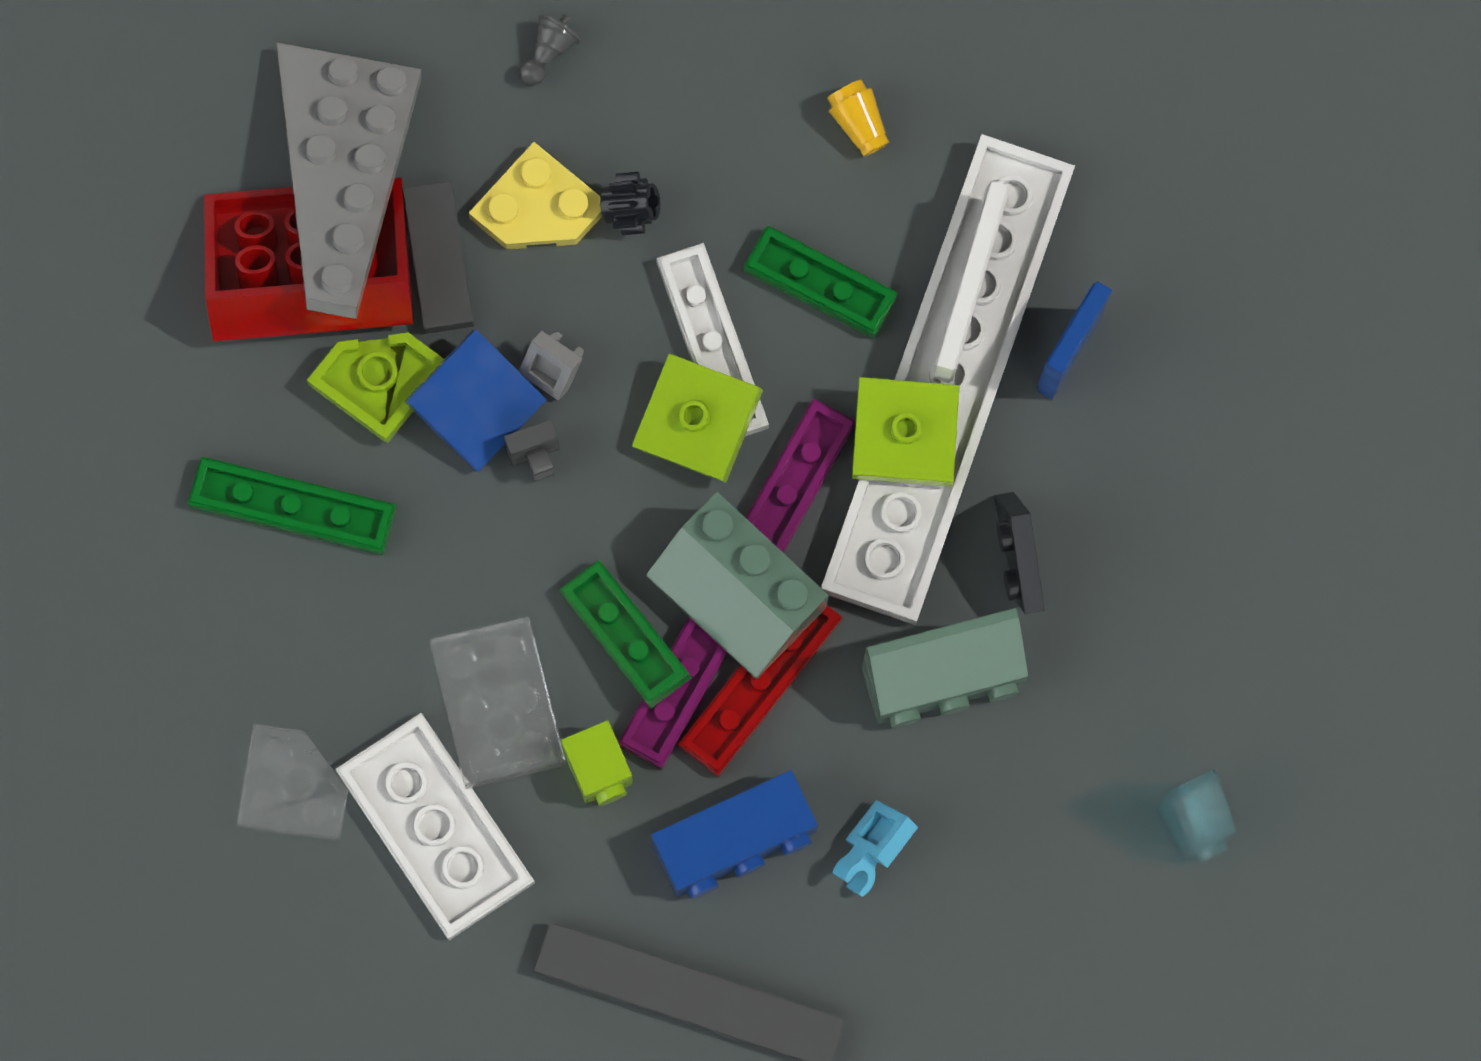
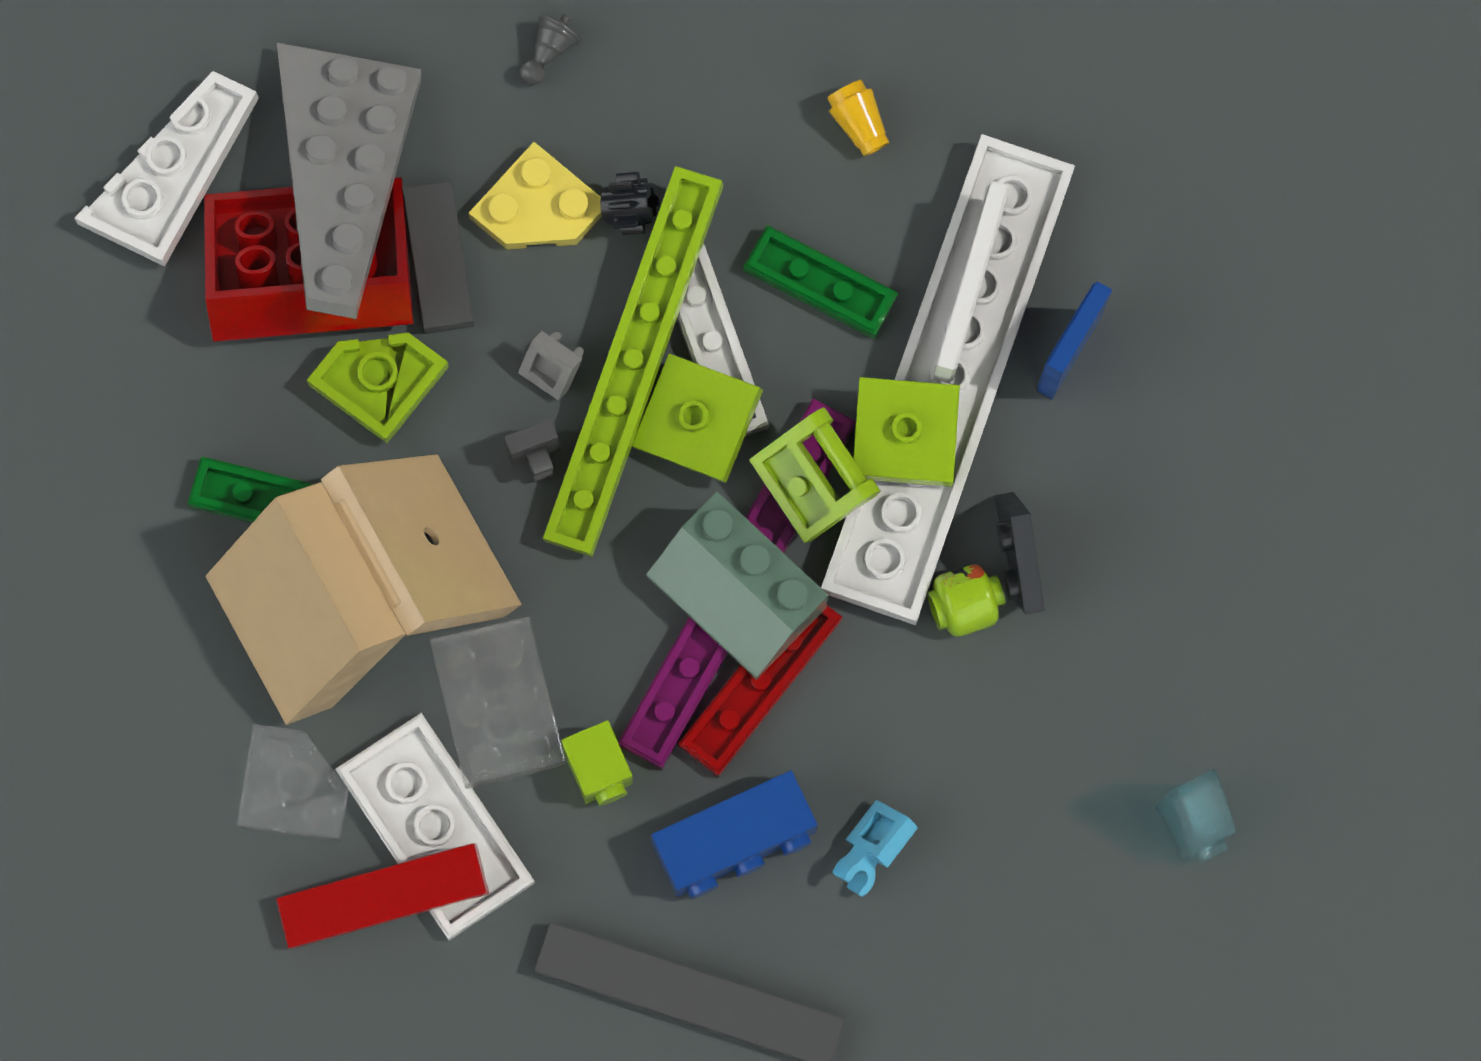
blue tile [404,329,547,472] -> none
green tile [559,560,691,709] -> none
sand green slope [861,608,1028,728] -> none
none -> white wing [74,71,259,266]
none -> tan container [205,454,522,725]
none -> red tile [276,843,490,949]
none -> lime plate [543,166,724,557]
none -> lime plate [749,407,881,543]
none -> lime head [927,564,1006,637]

